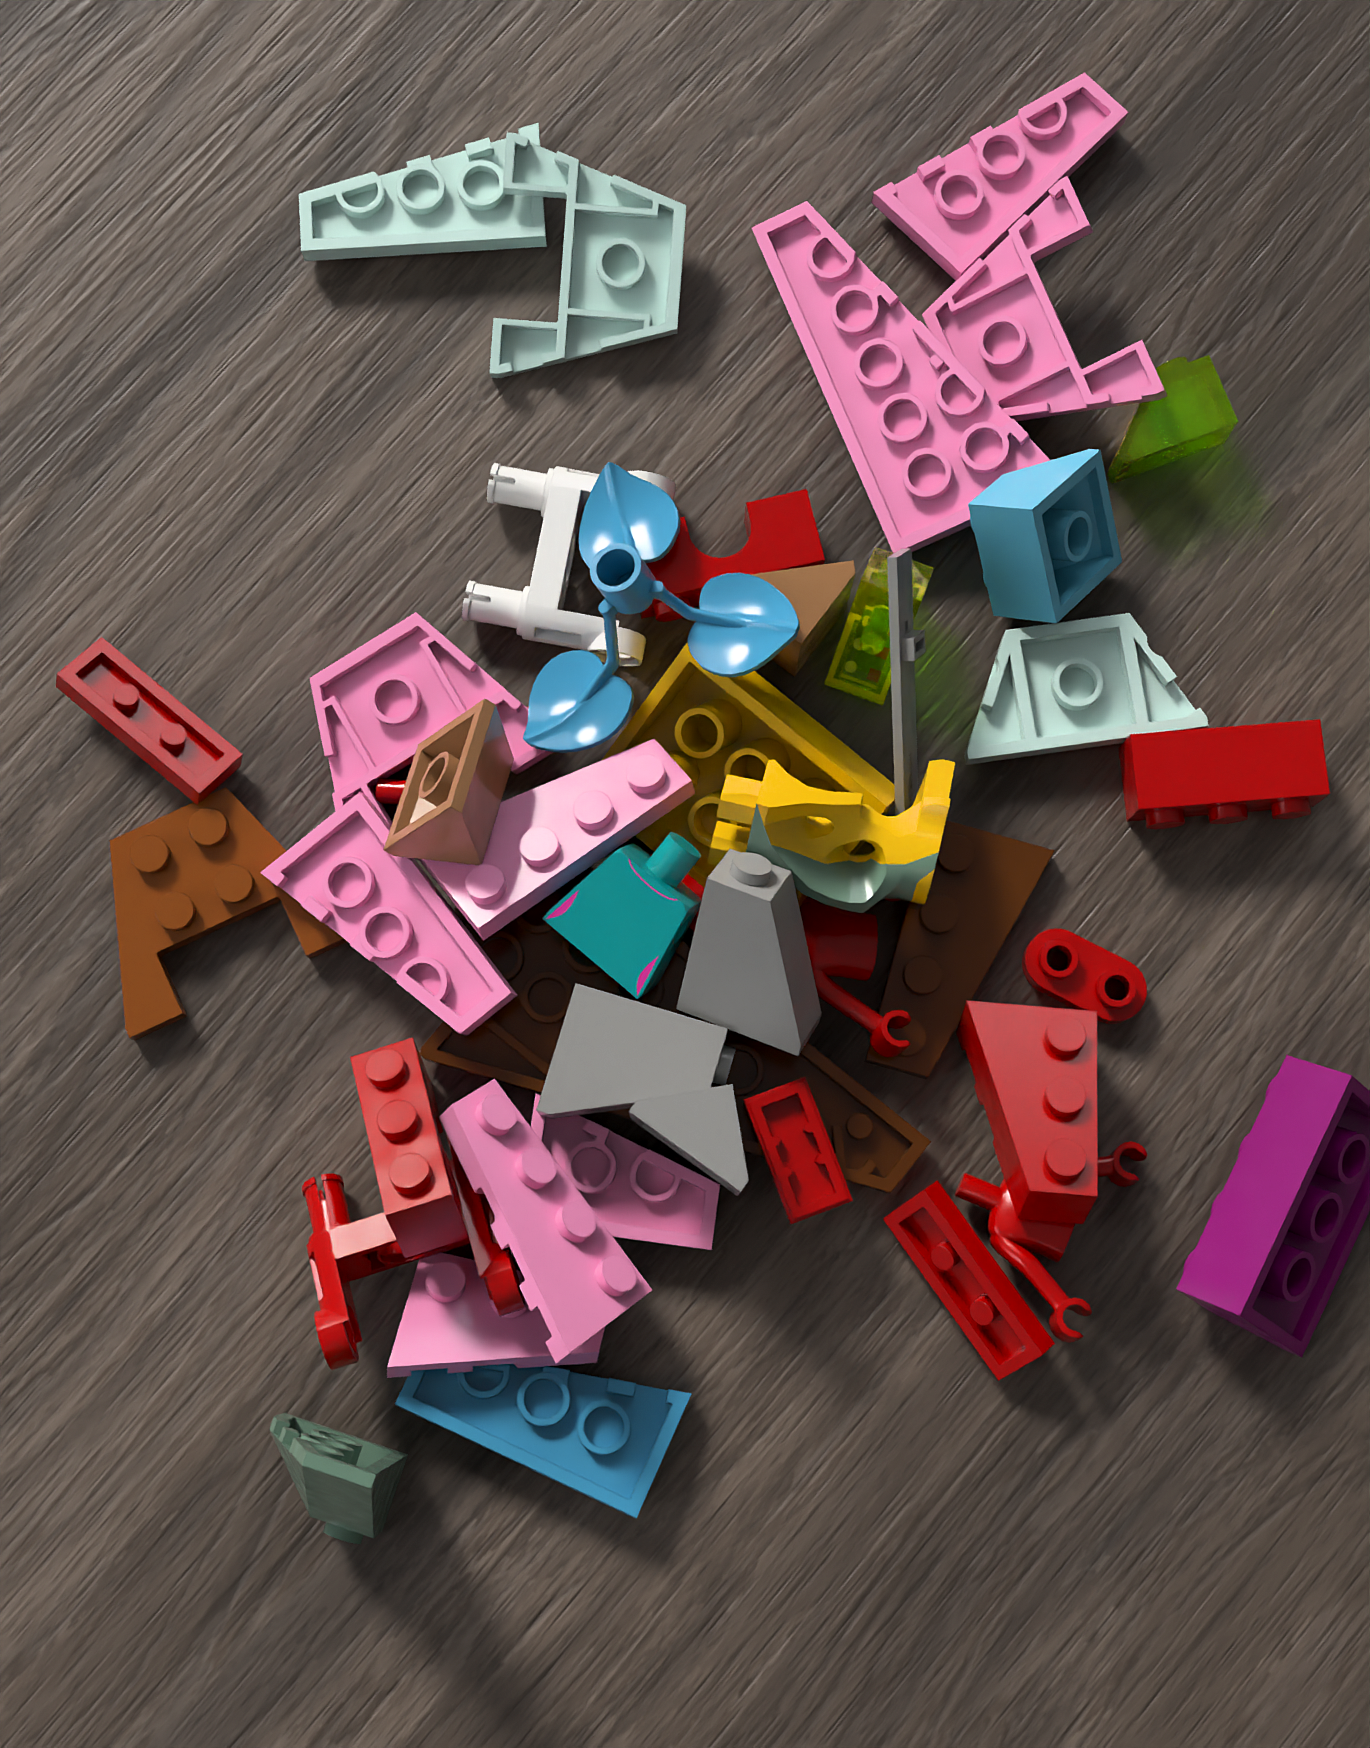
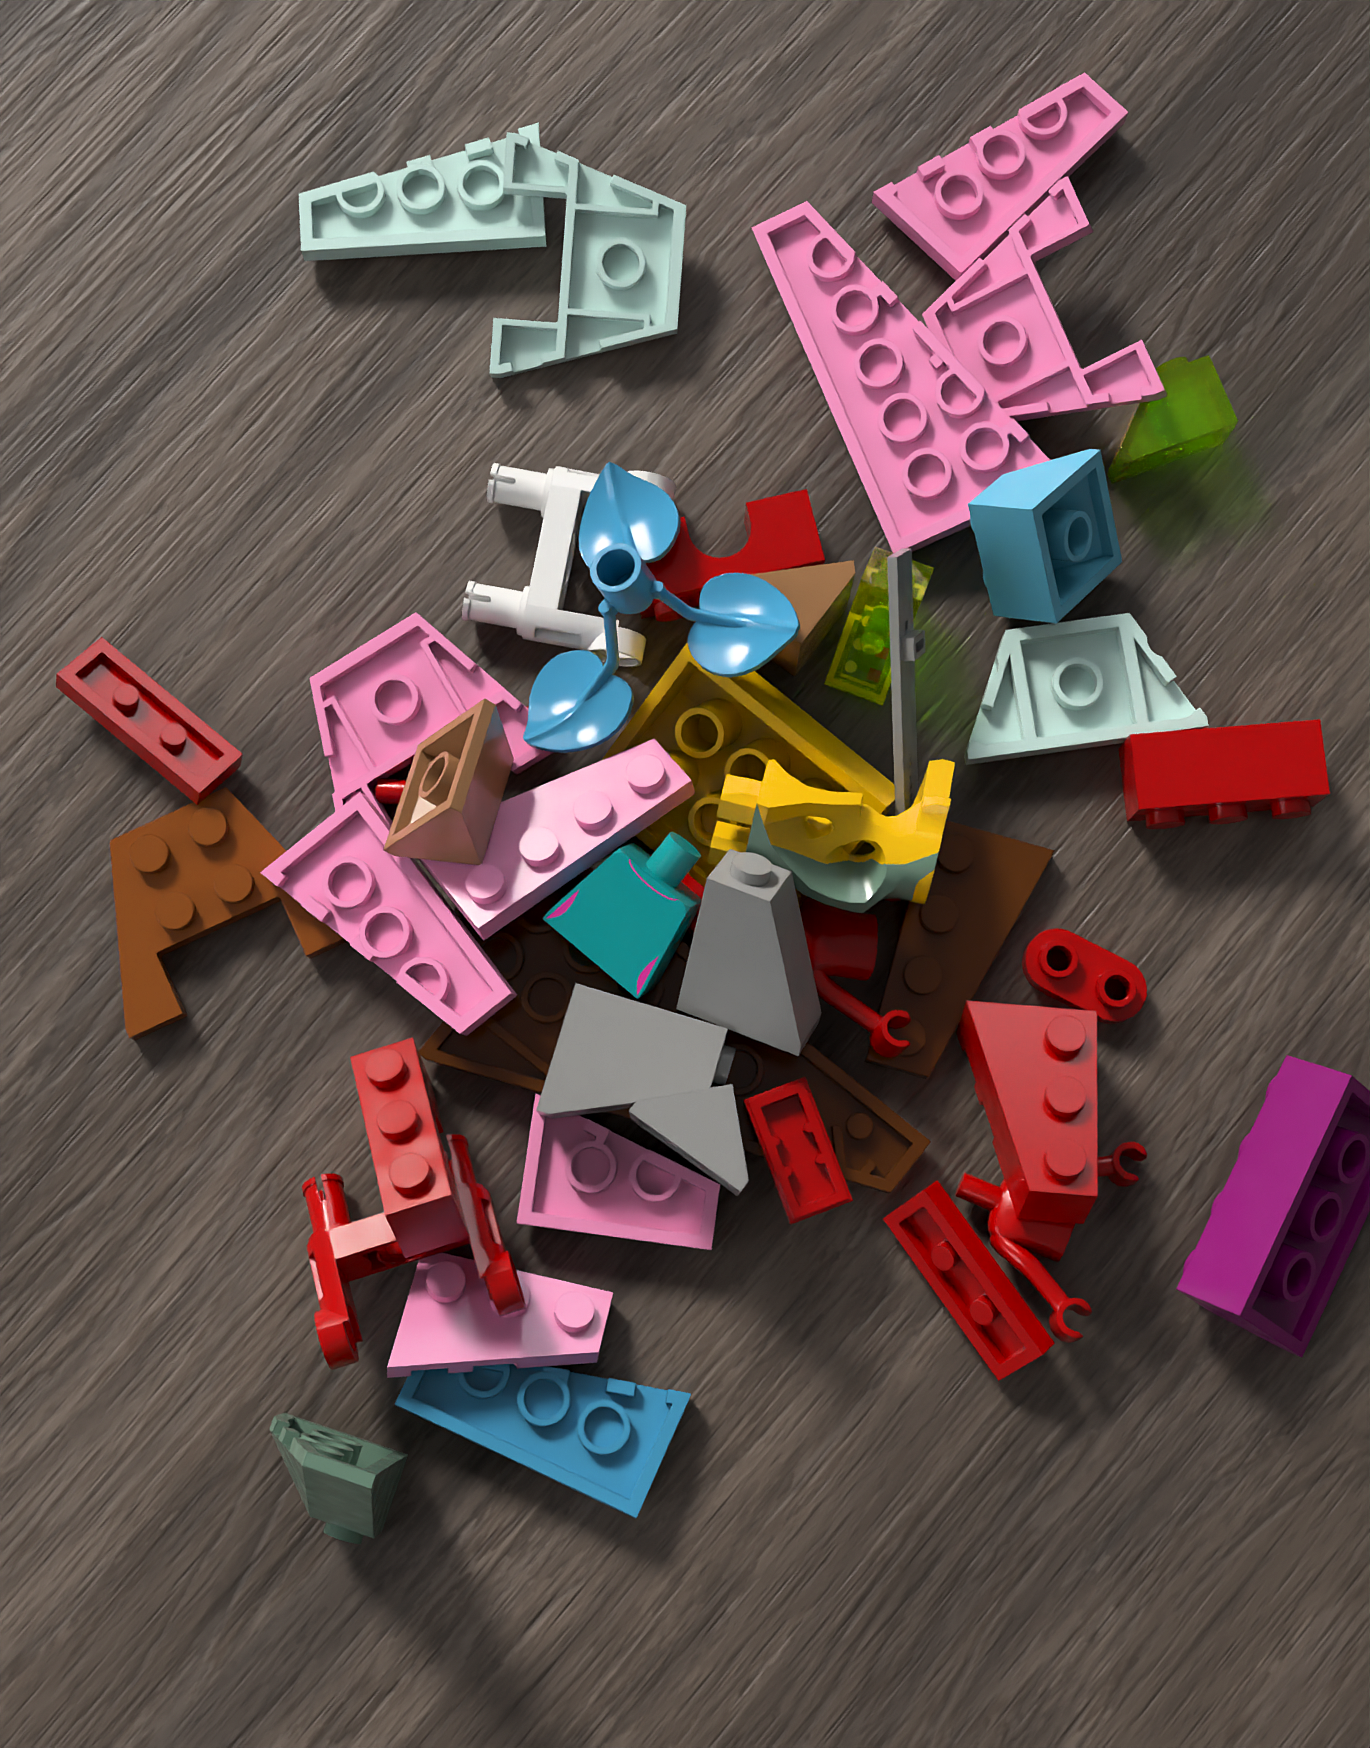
bright pink wing [439,1079,652,1364] -> none

